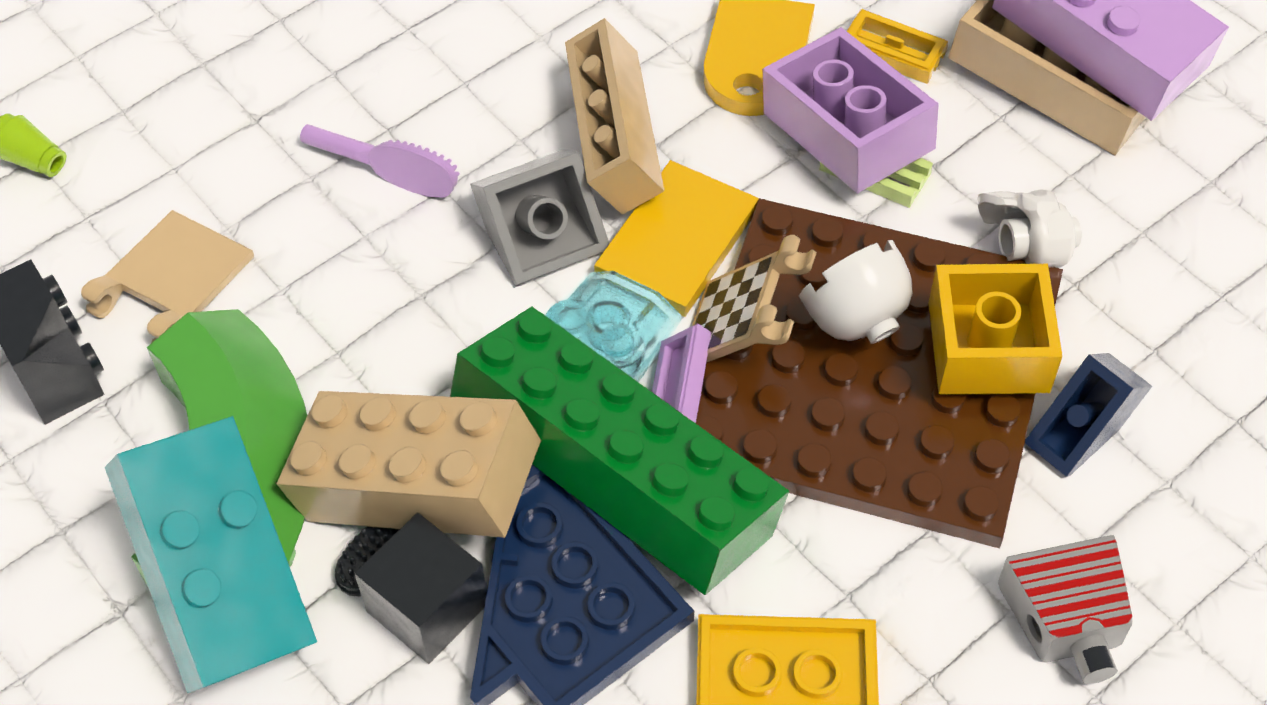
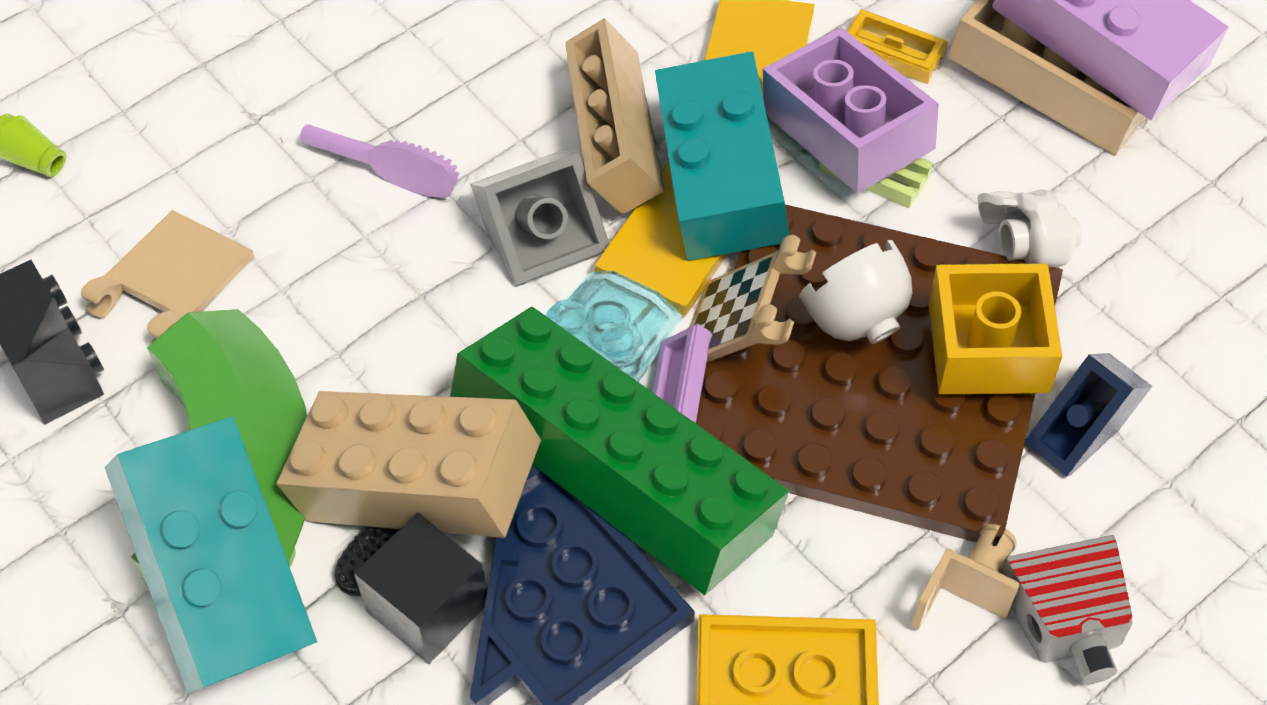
none -> teal brick [655,51,789,261]
none -> tan bracket [911,524,1020,630]

